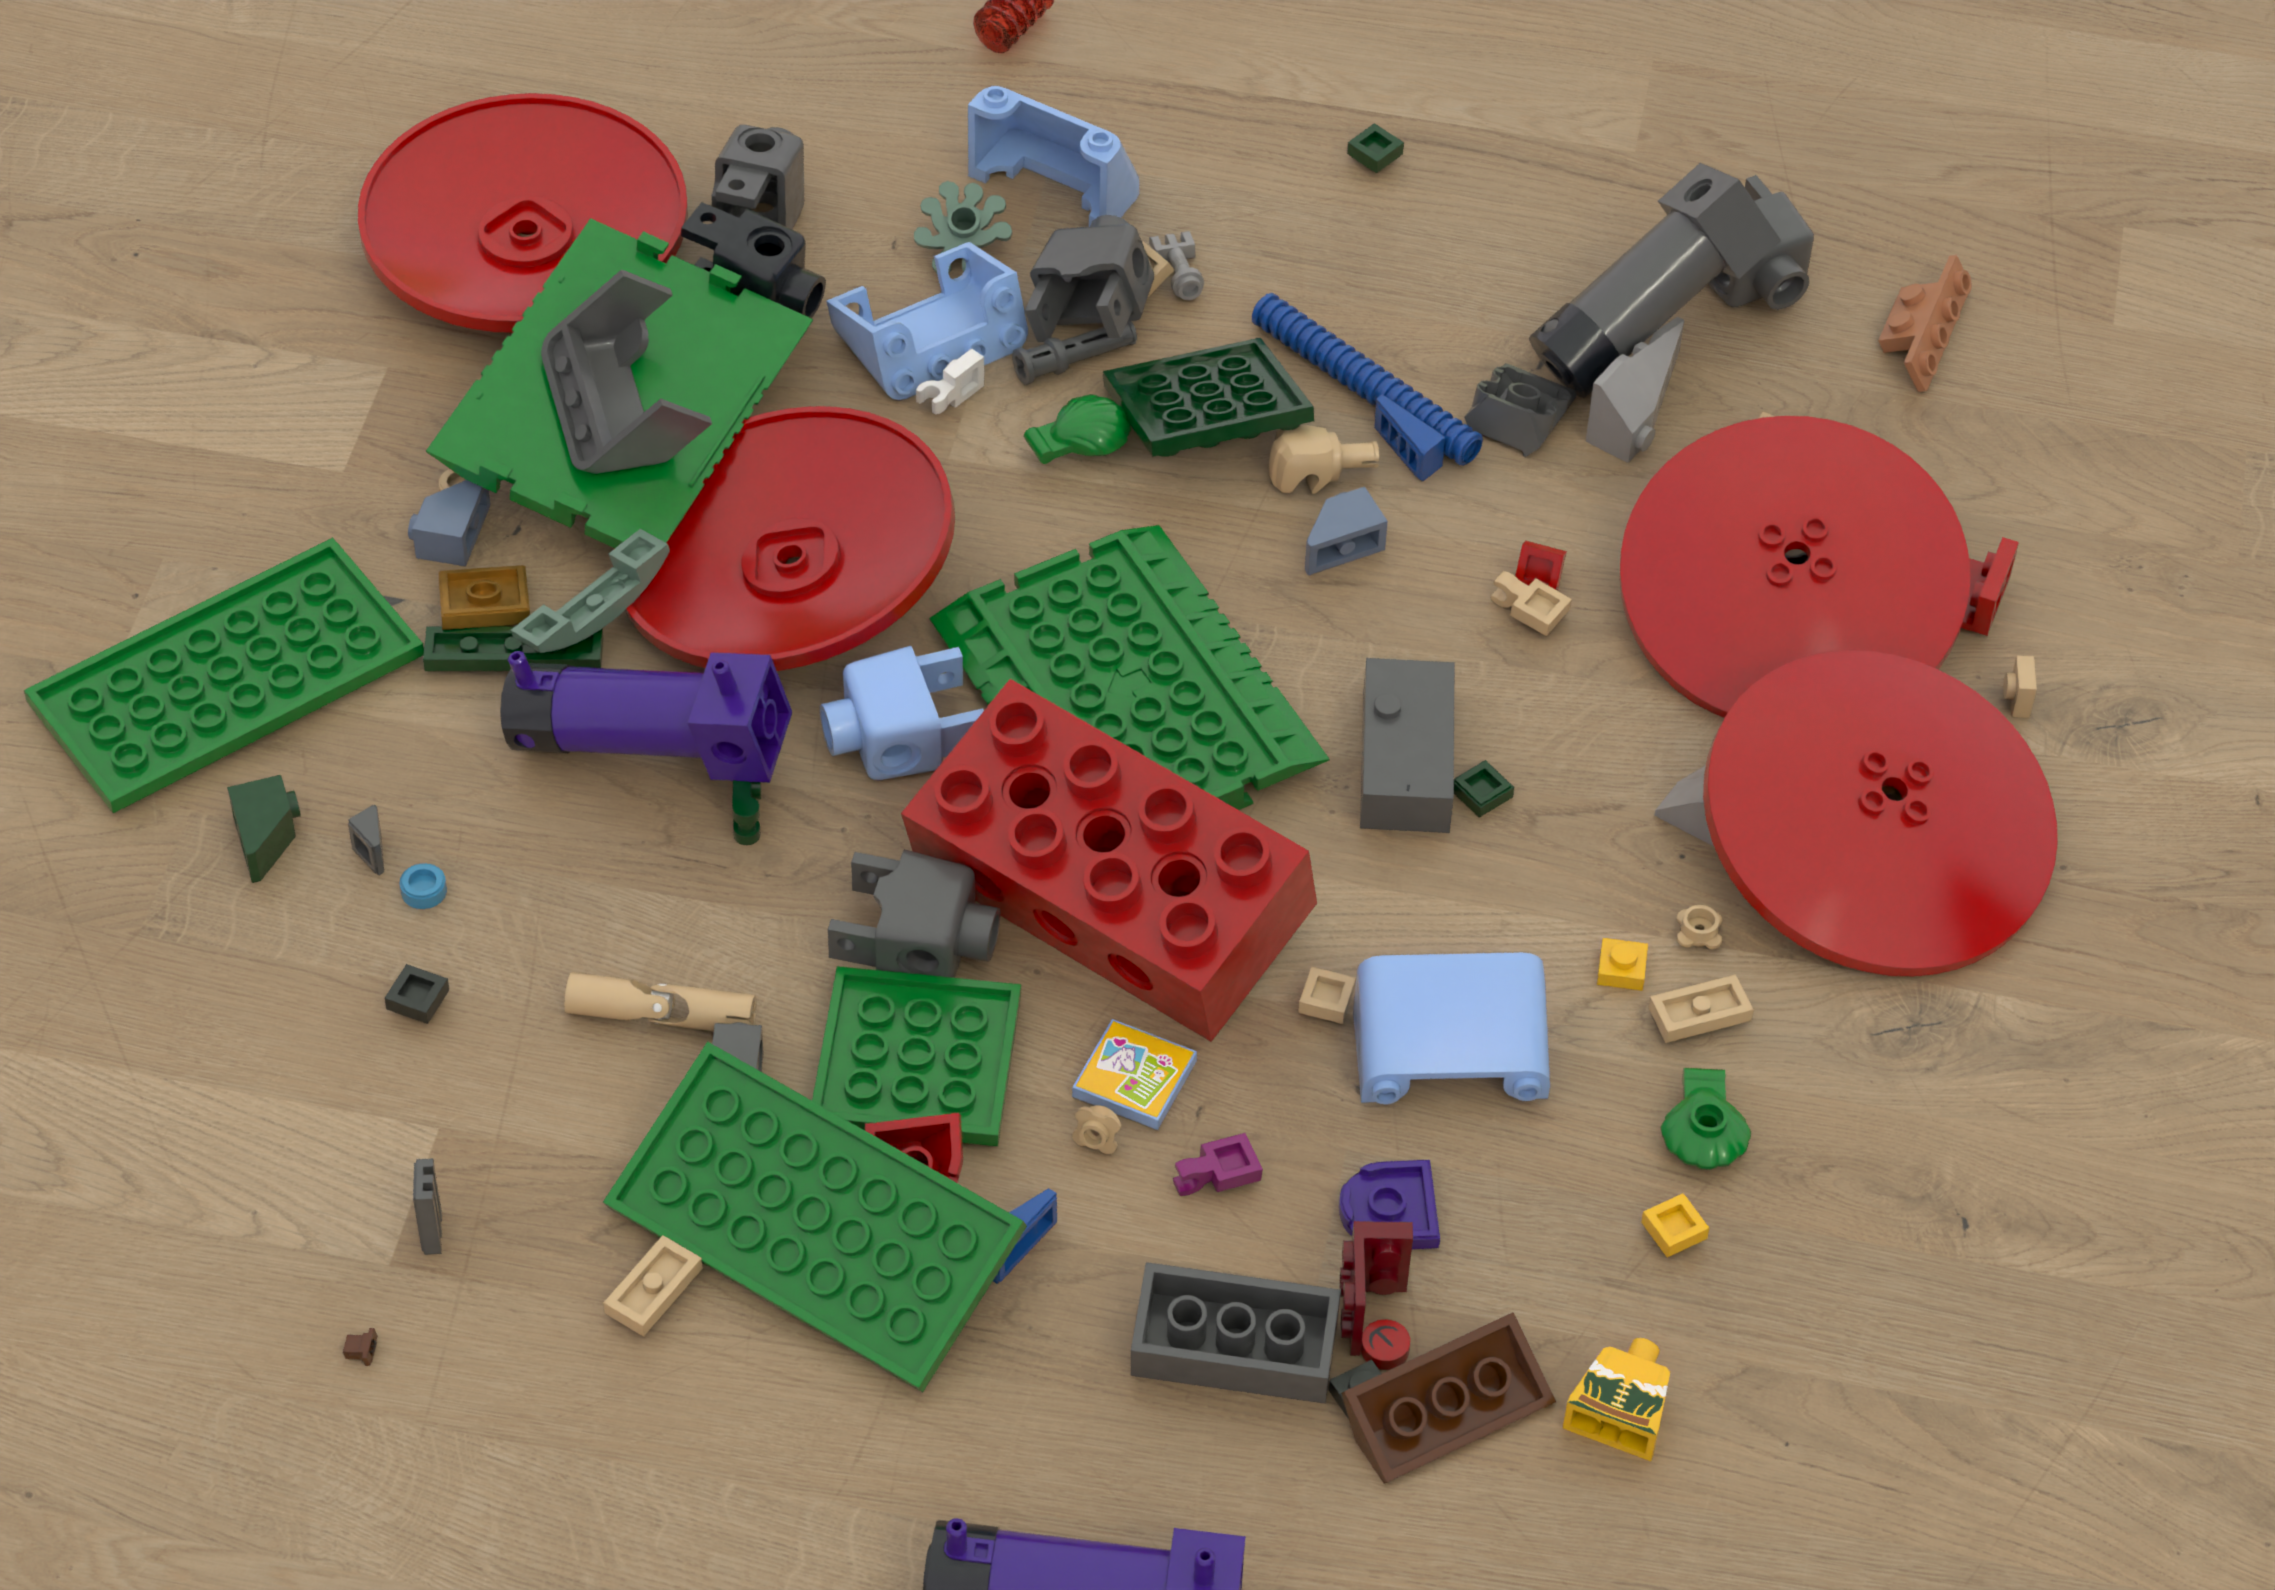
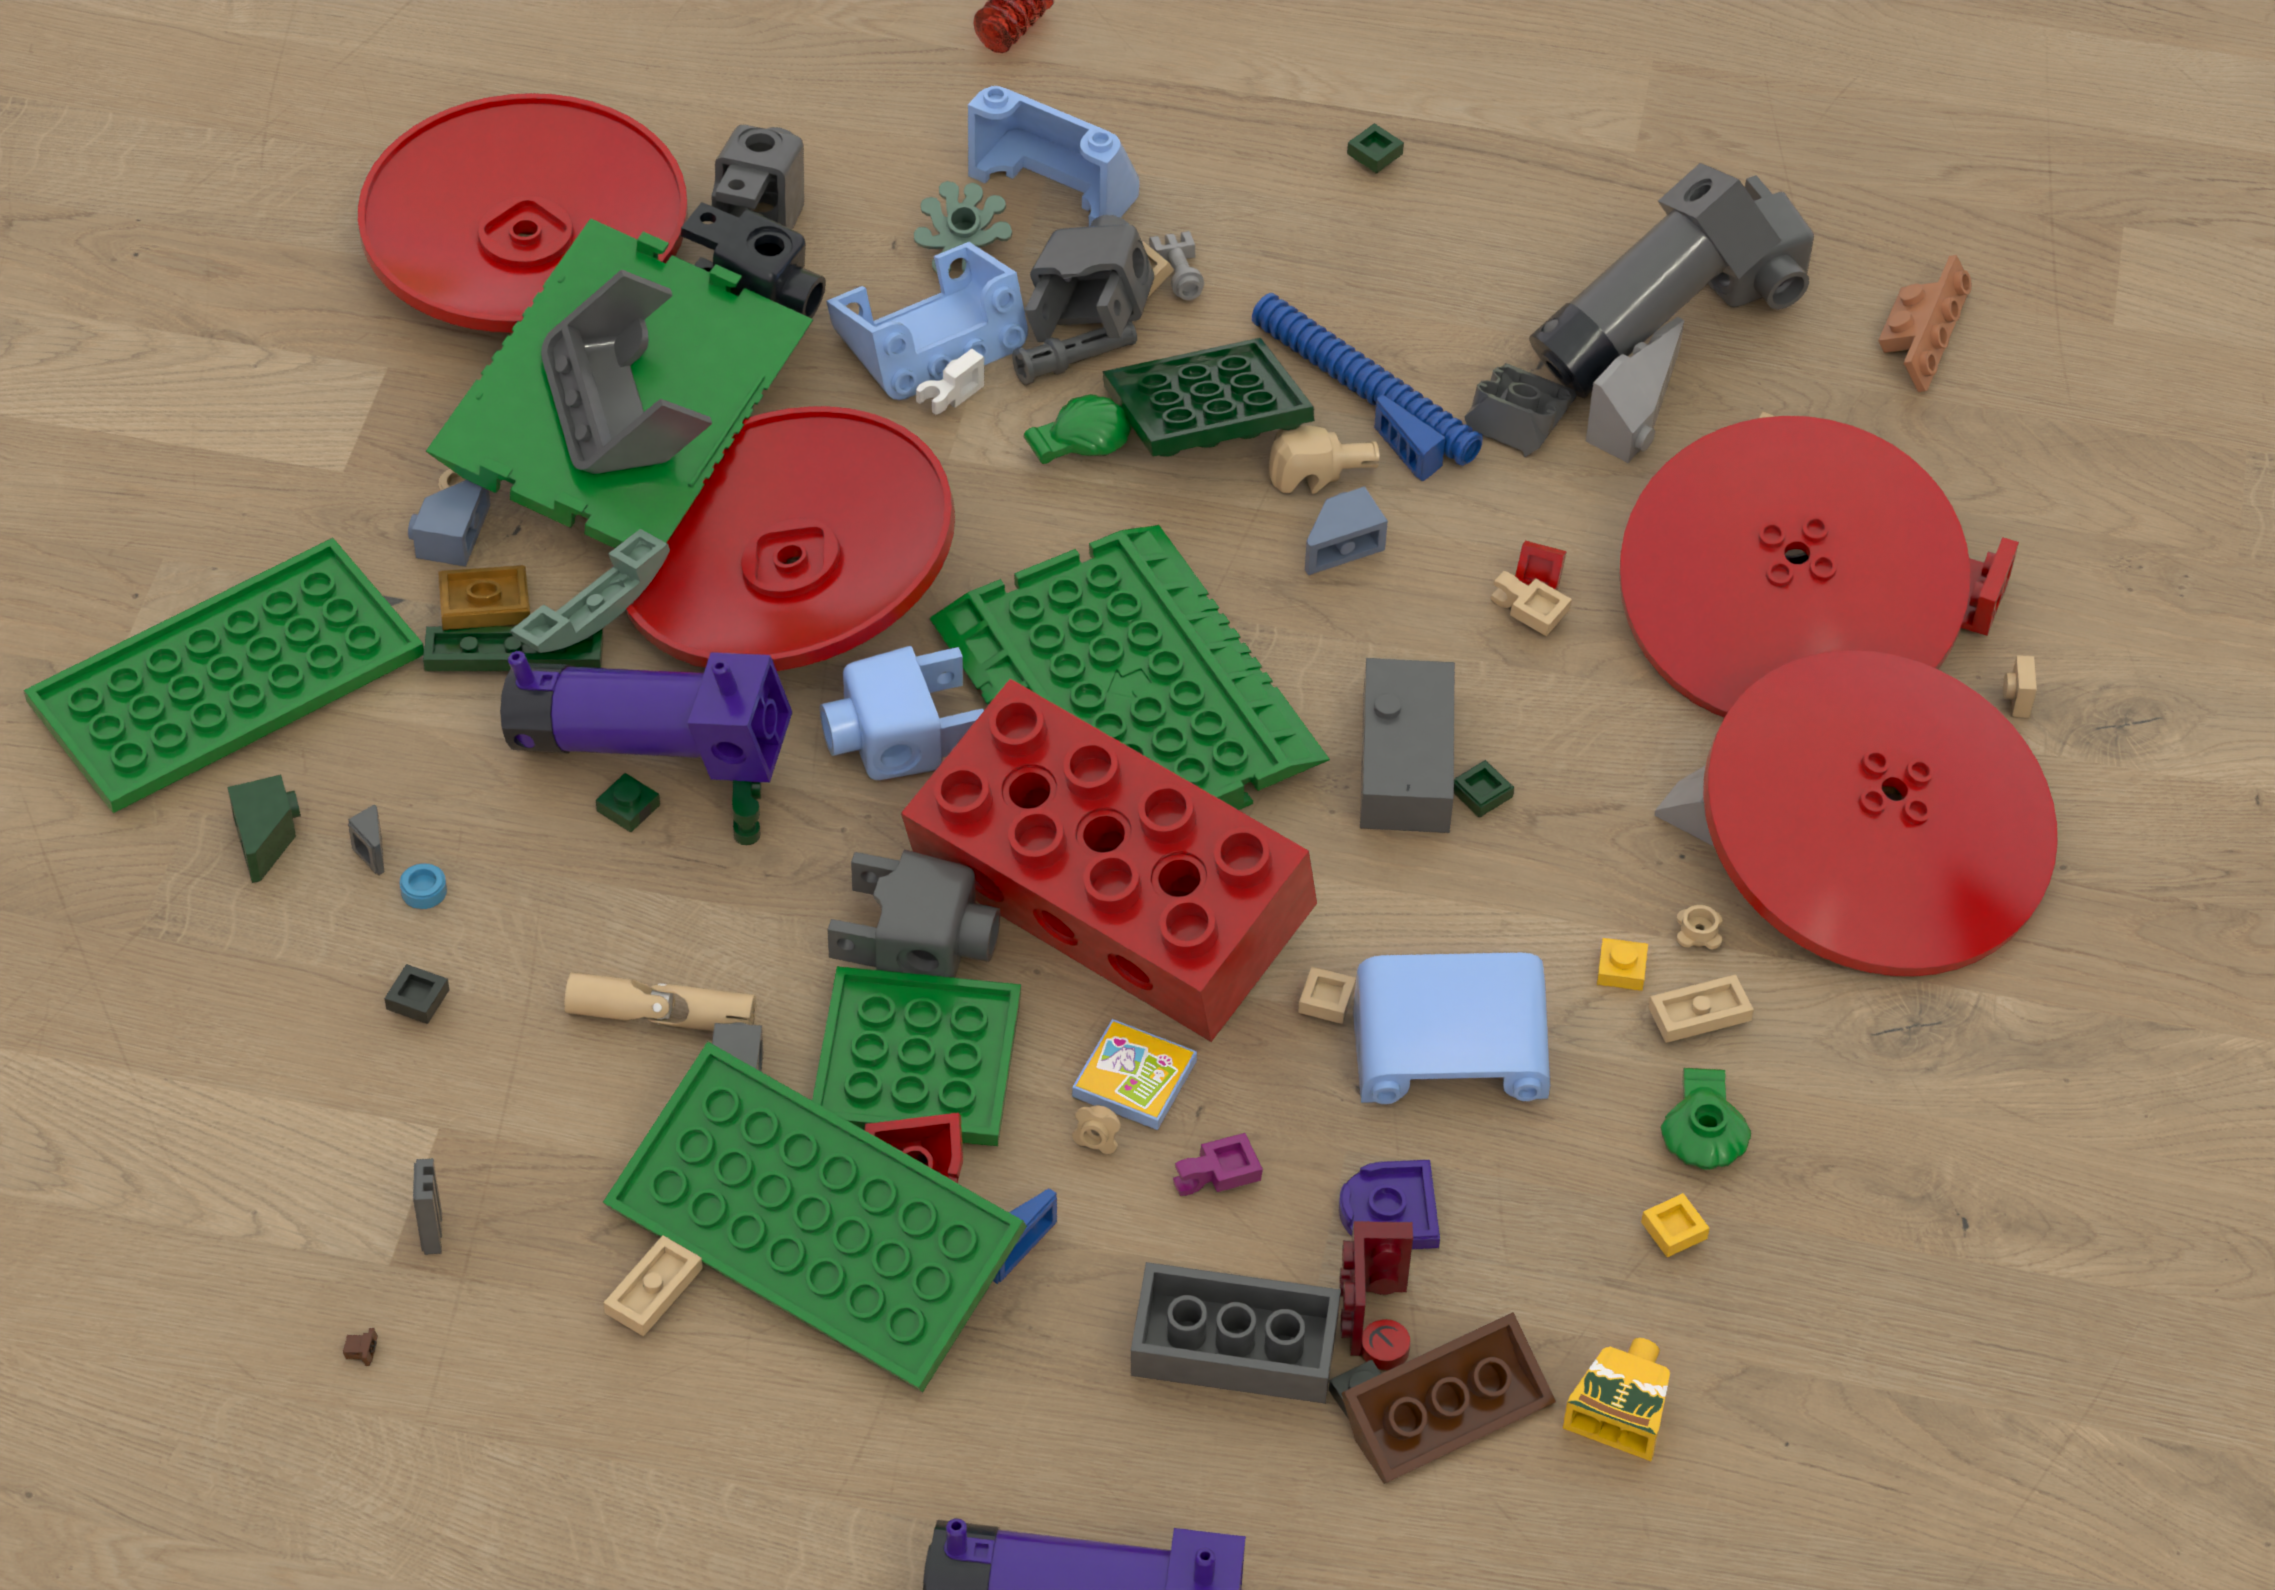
none -> dark green plate [596,773,660,832]

